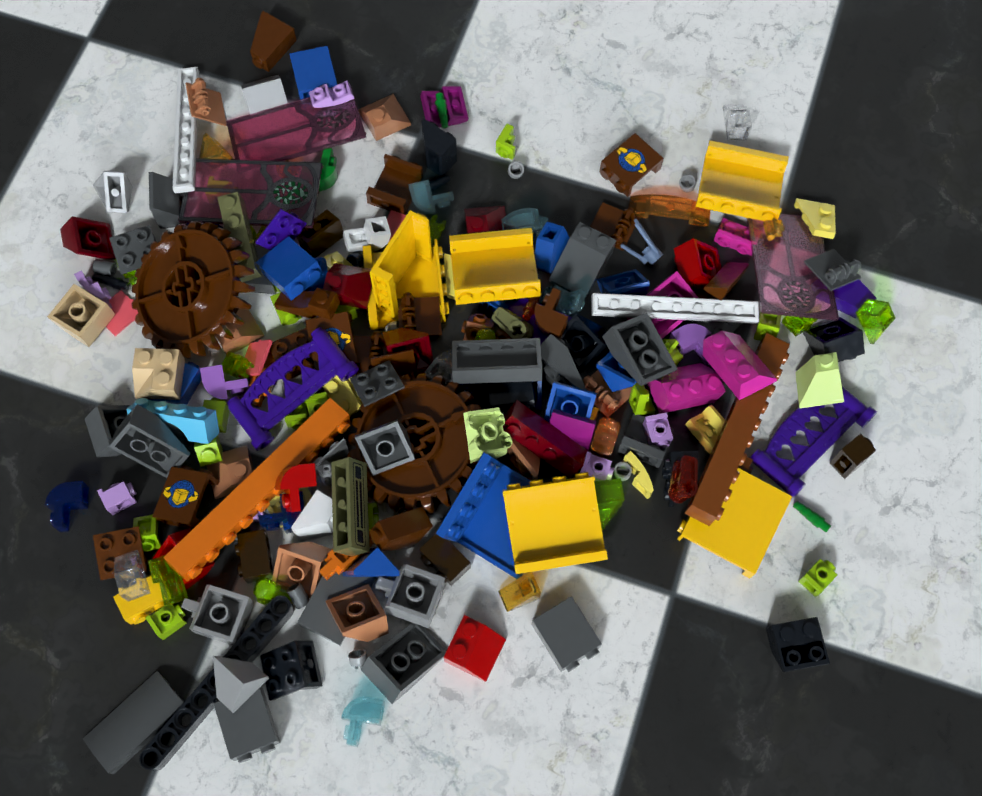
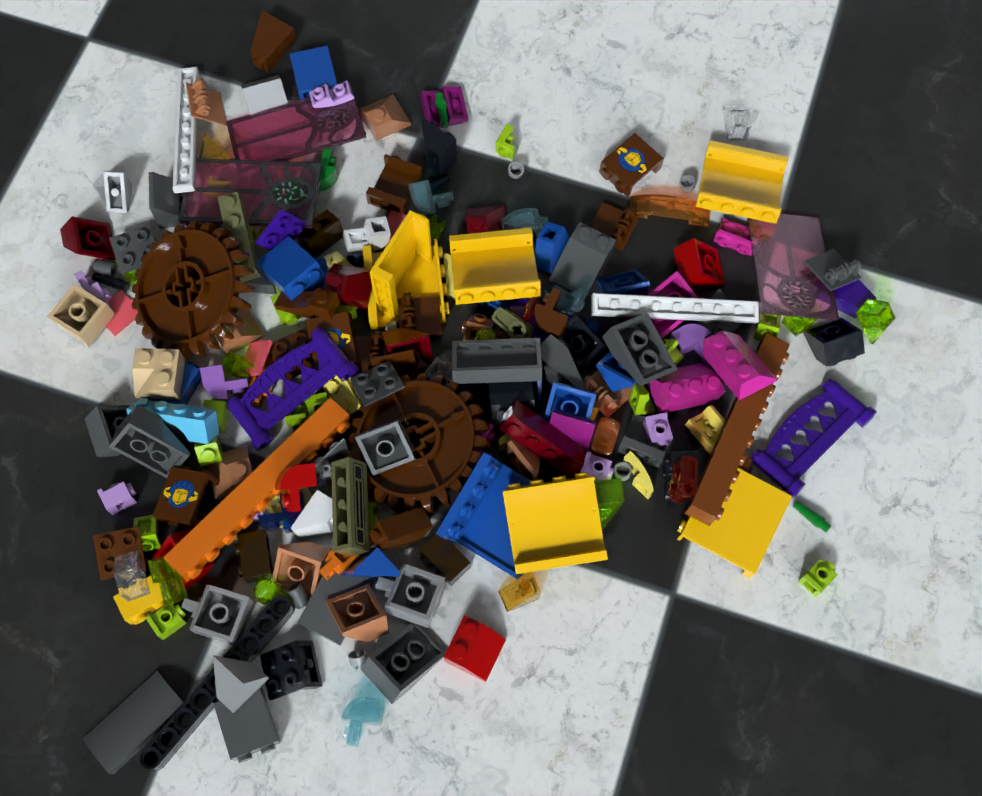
clear blue brick [45,481,89,532] -> none
yellowish green slope [463,407,513,463] -> none
dark grey brick [531,596,602,672] -> none
sand blue plant [620,219,664,265] -> none
reddish brown slope [704,262,750,301] -> none
clear yellow plate [763,217,785,241] -> none
black slope [766,617,830,673] -> none
light yellow wing [794,198,836,239] -> none
yellowish green slope [795,352,844,408] -> none
dark brown brick [830,434,876,479] -> none

